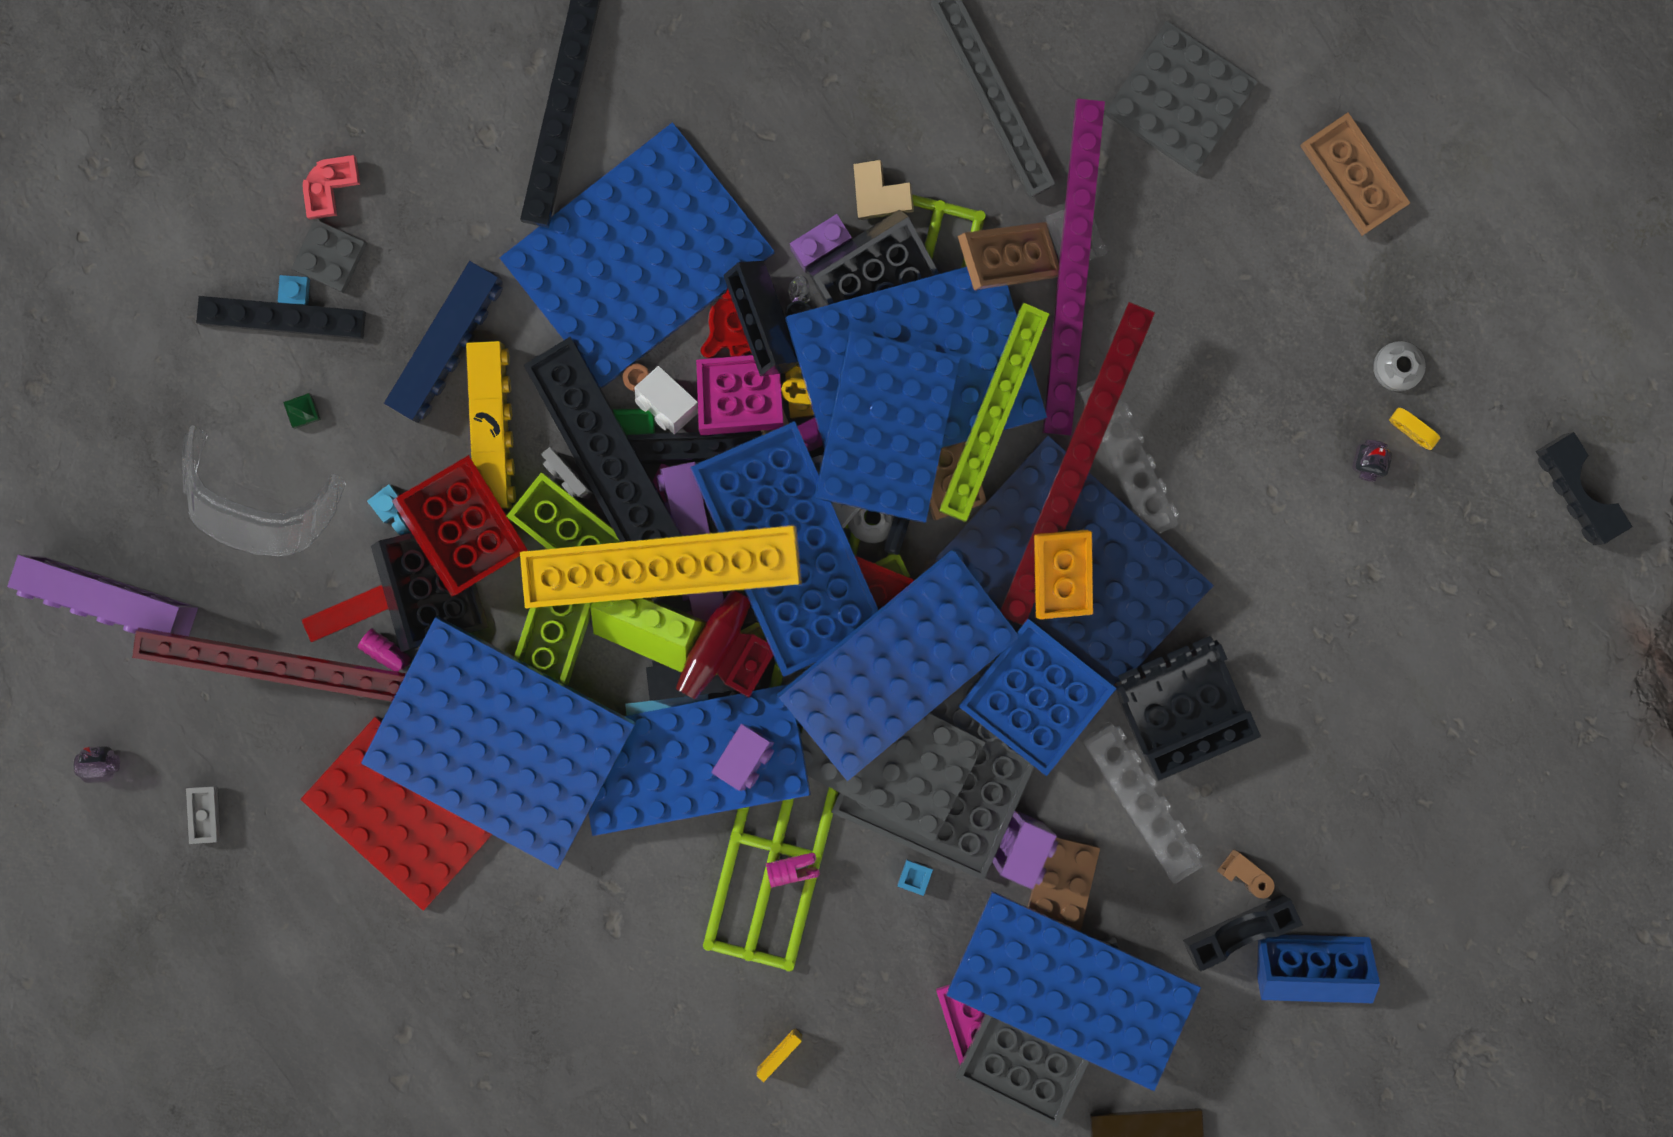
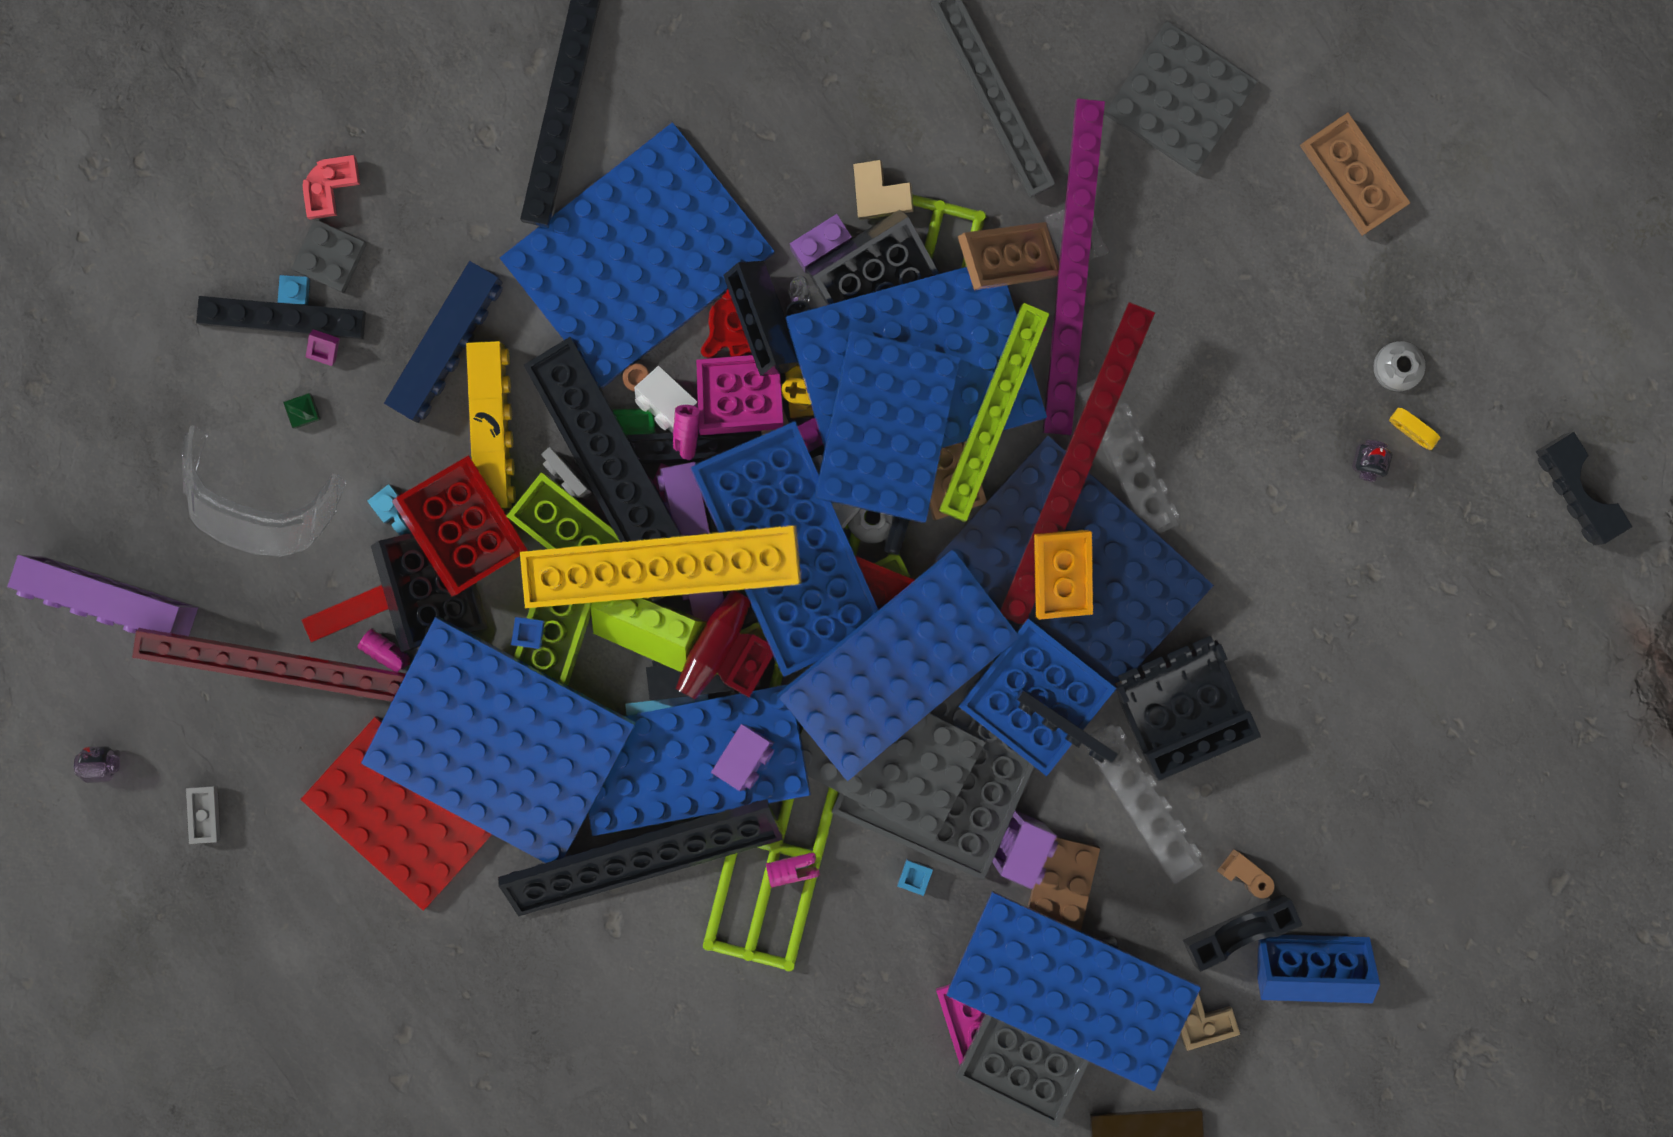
yellow tile [756,1028,802,1082] -> none
none -> magenta plate [306,329,340,366]
none -> black plate [498,799,783,917]
none -> blue plate [511,617,545,649]
none -> dark pink hinge [673,405,700,461]
none -> black plate [1015,689,1118,764]
none -> tan tile [1181,993,1240,1051]

